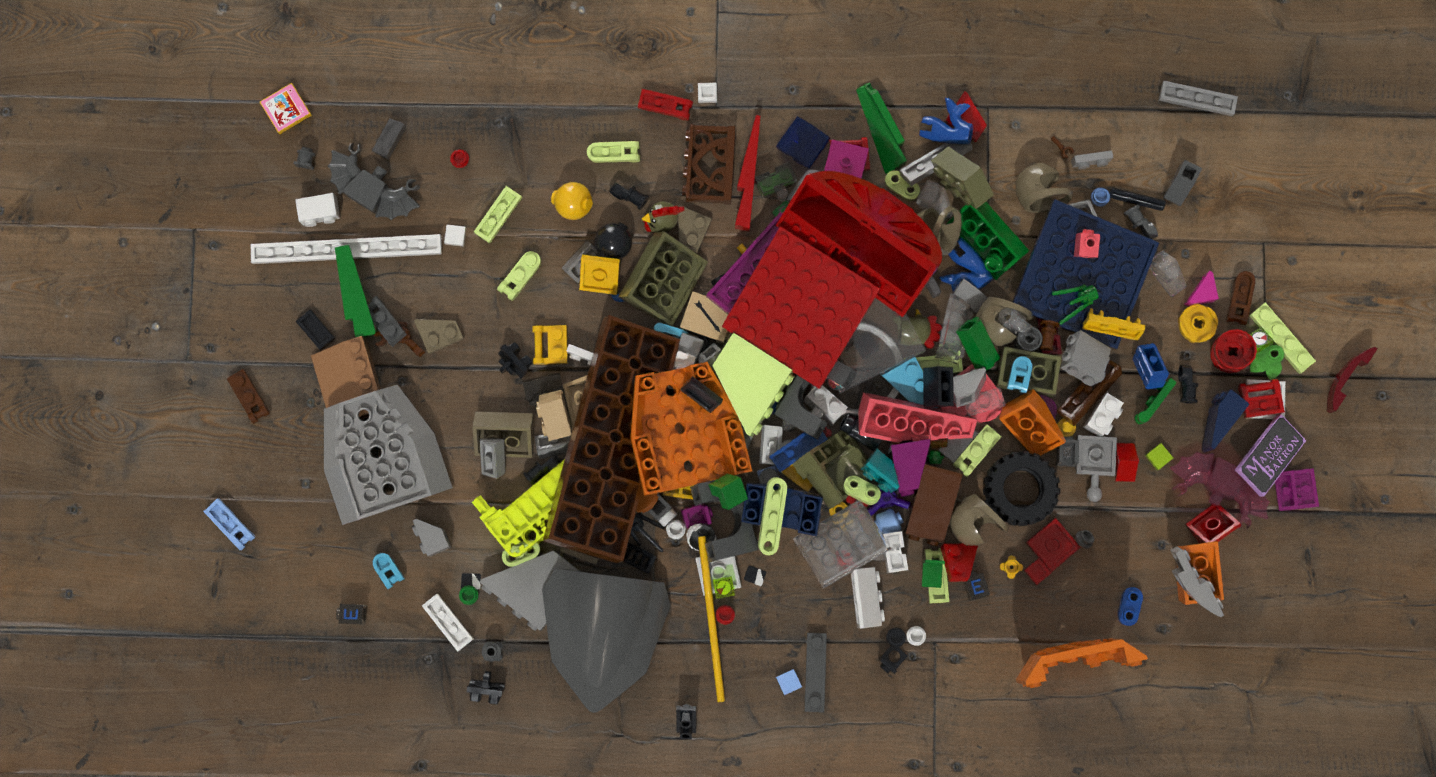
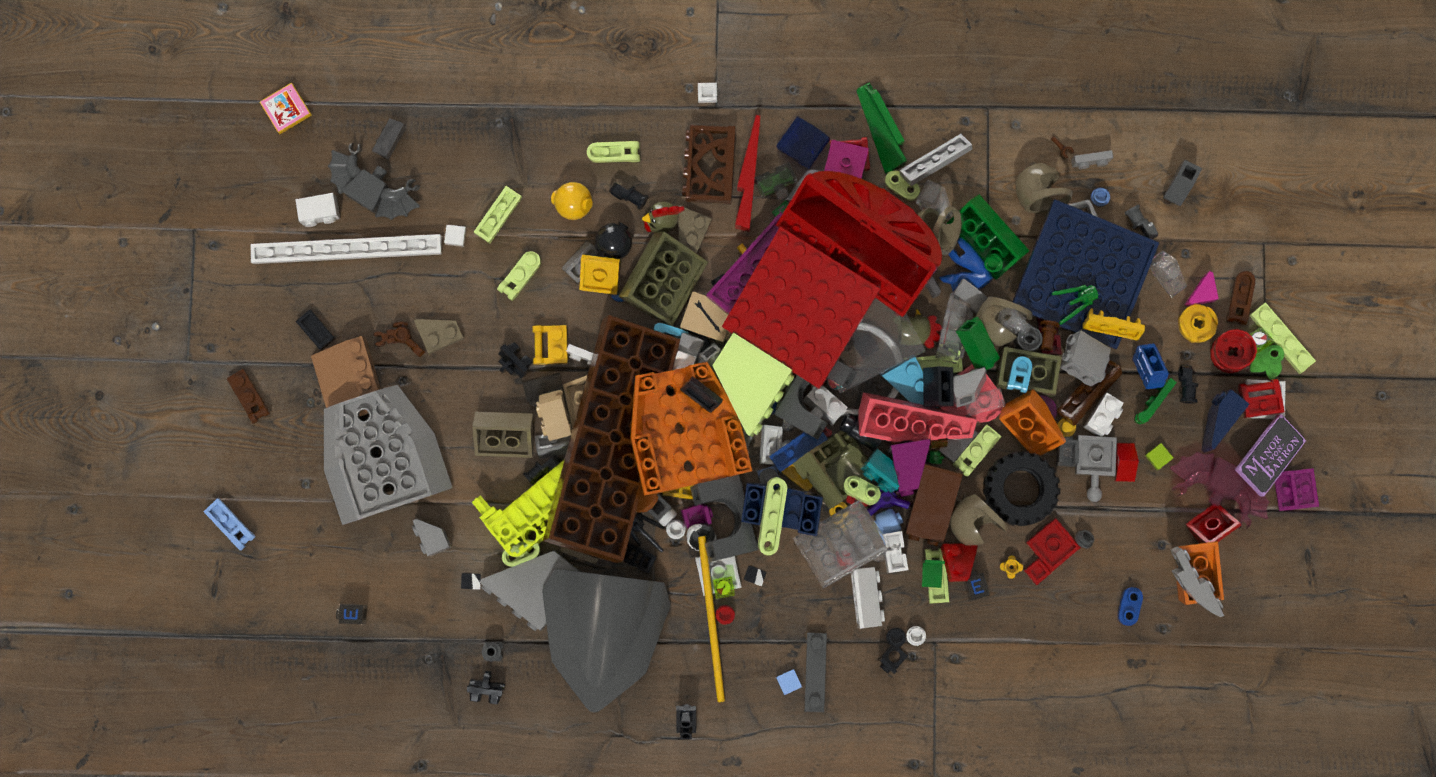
dark grey brick [293,147,316,170] -> none
green wedge [335,245,376,338] -> none
dark grey plate [368,296,407,347] -> none
medium azure plate [373,553,405,589] -> none
white plate [422,594,474,652] -> none
red plate [450,149,469,168] -> none
green plate [459,585,479,605] -> none
light grey slope [480,438,505,479] -> none
red plate [638,89,693,121] -> none
green piece [708,474,748,510] -> none
blue piece [919,98,973,145] -> none
olive brick [931,146,994,209] -> none
red wing [945,91,987,142] -> none
orange wedge [1016,638,1148,688] -> none
coral brick [1074,229,1100,259] -> none
black axle [1109,187,1166,211] -> none
light grey plate [1158,81,1238,116] -> none
dark red slope [1327,347,1378,413] -> none

